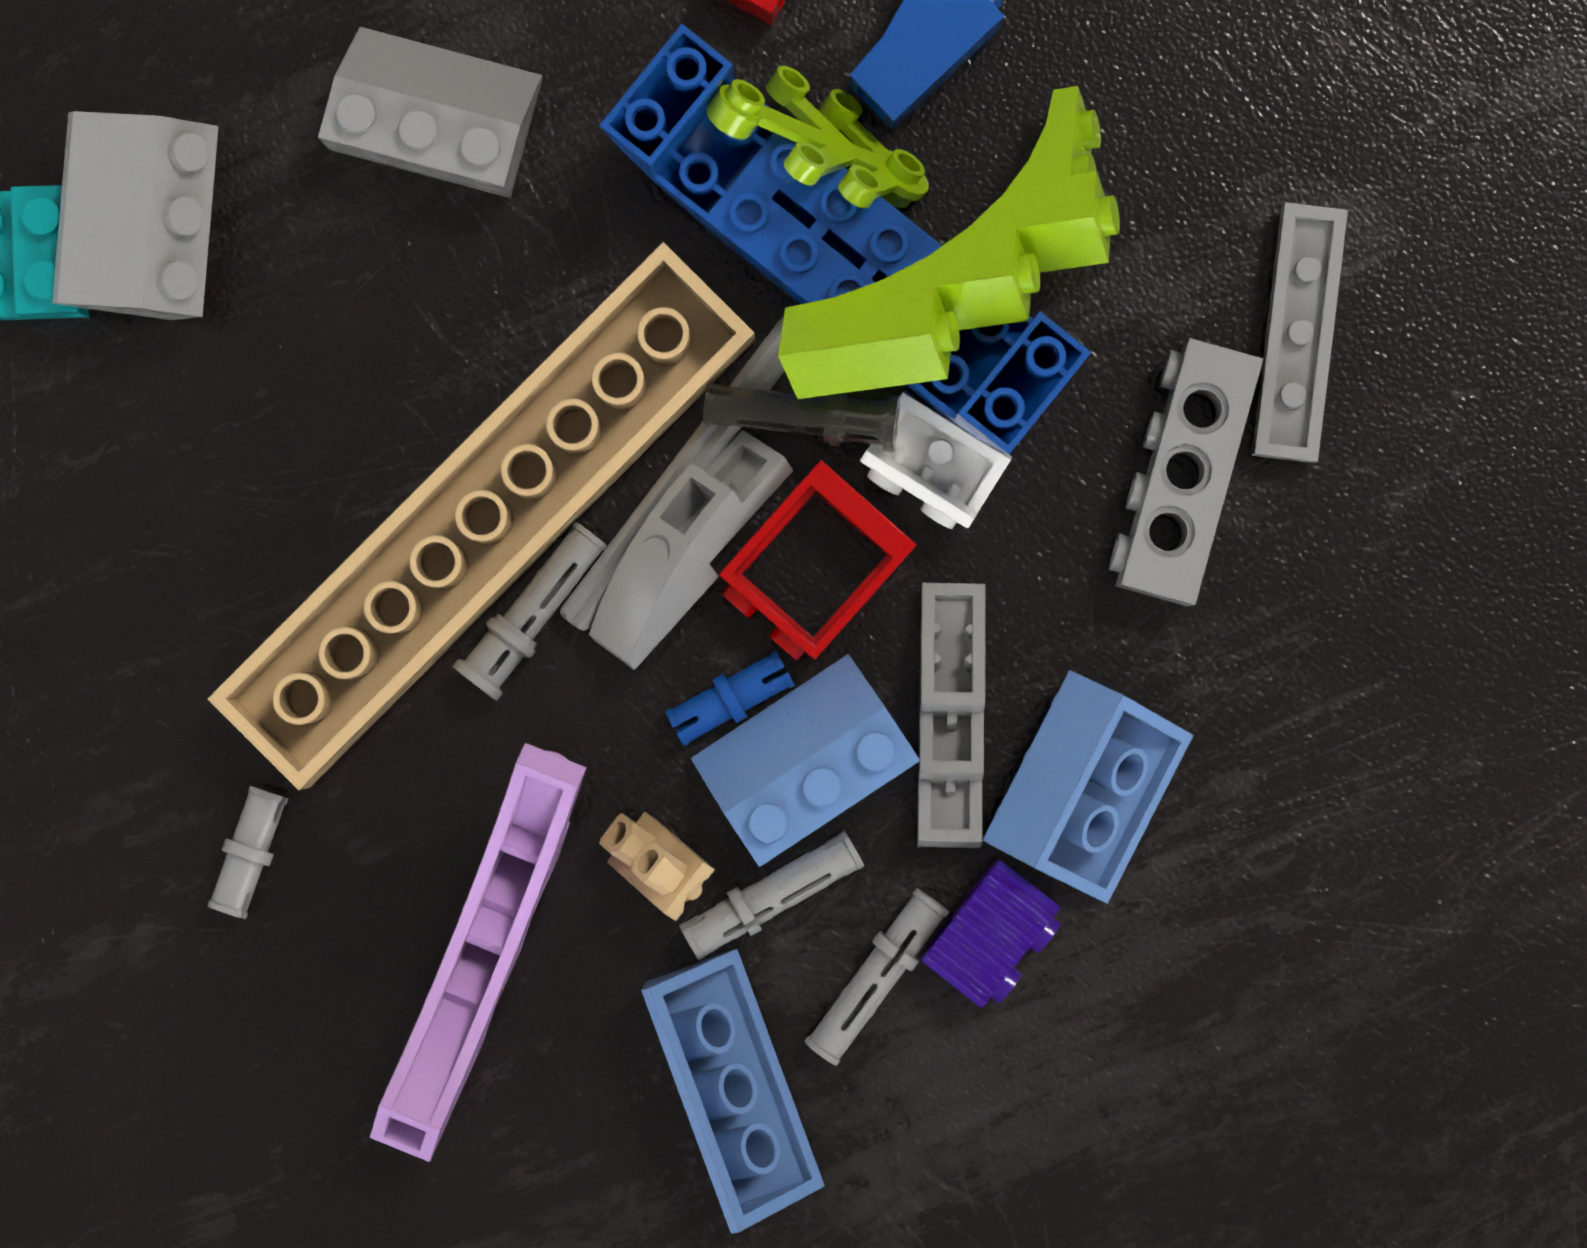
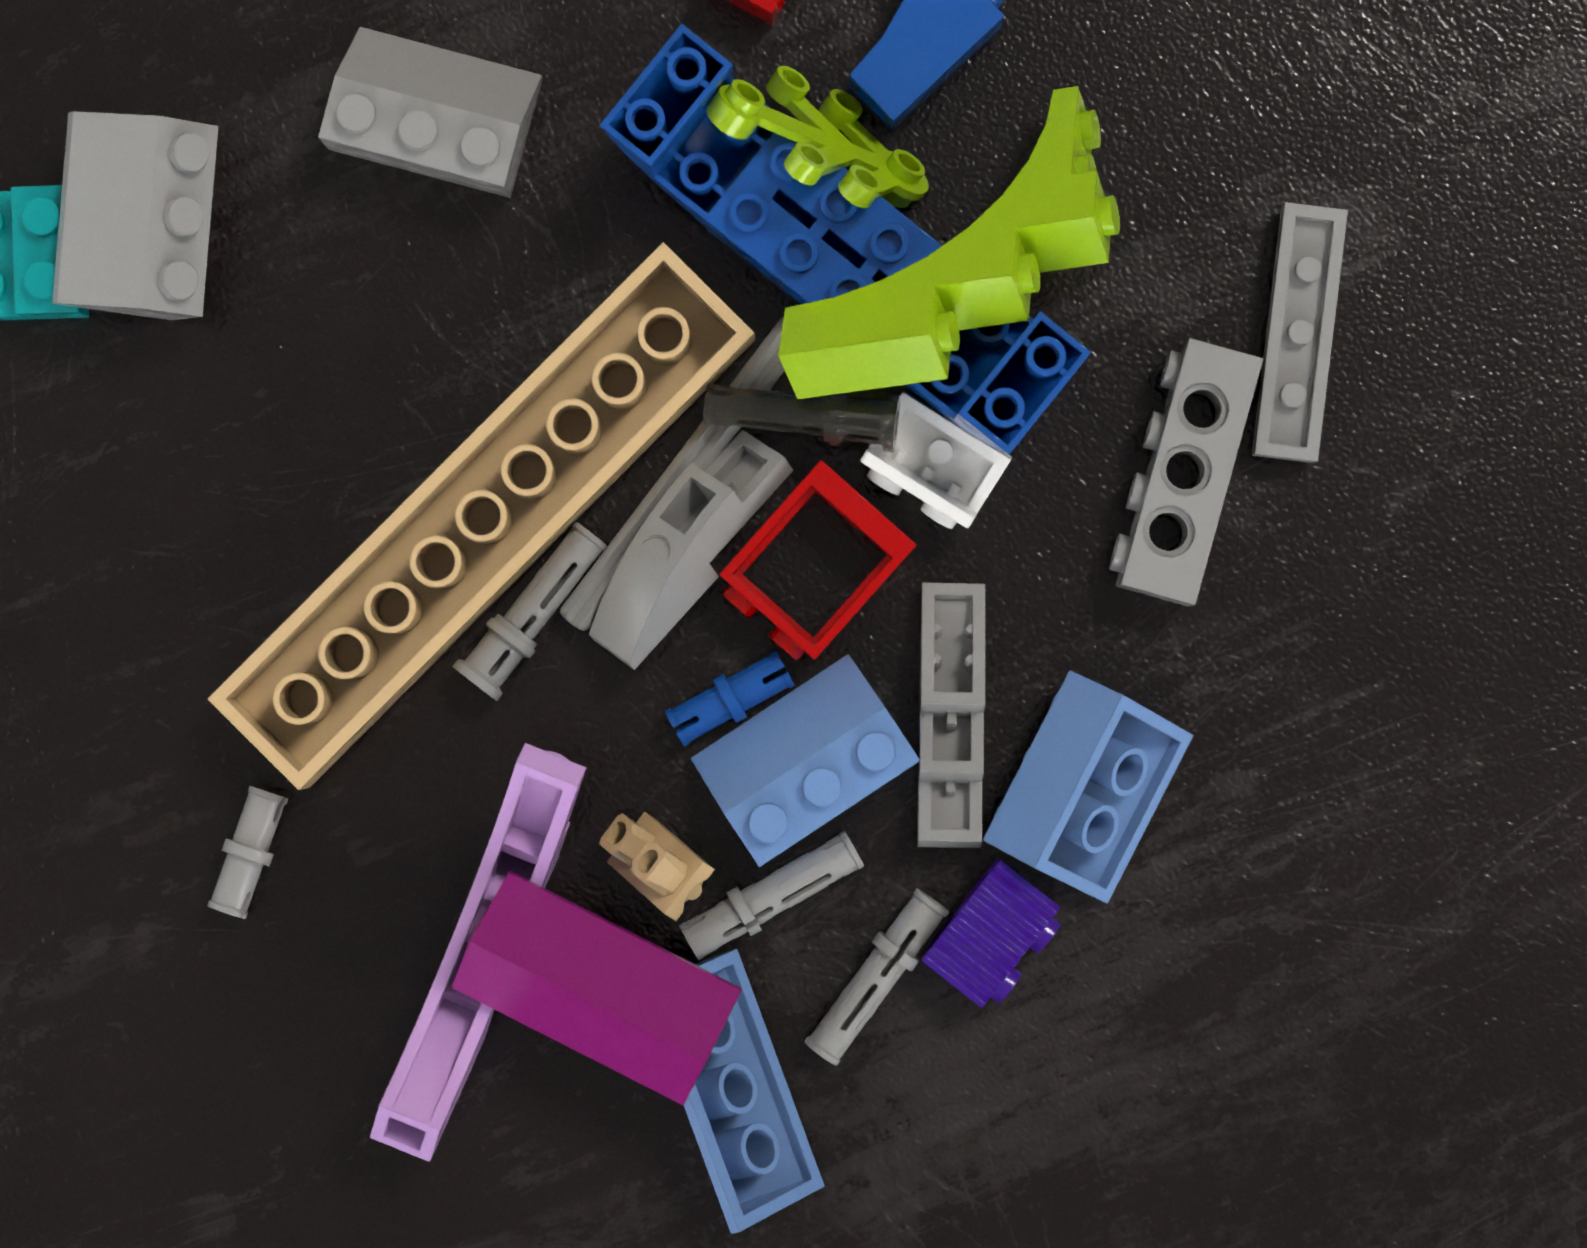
none -> magenta slope [451,871,742,1106]

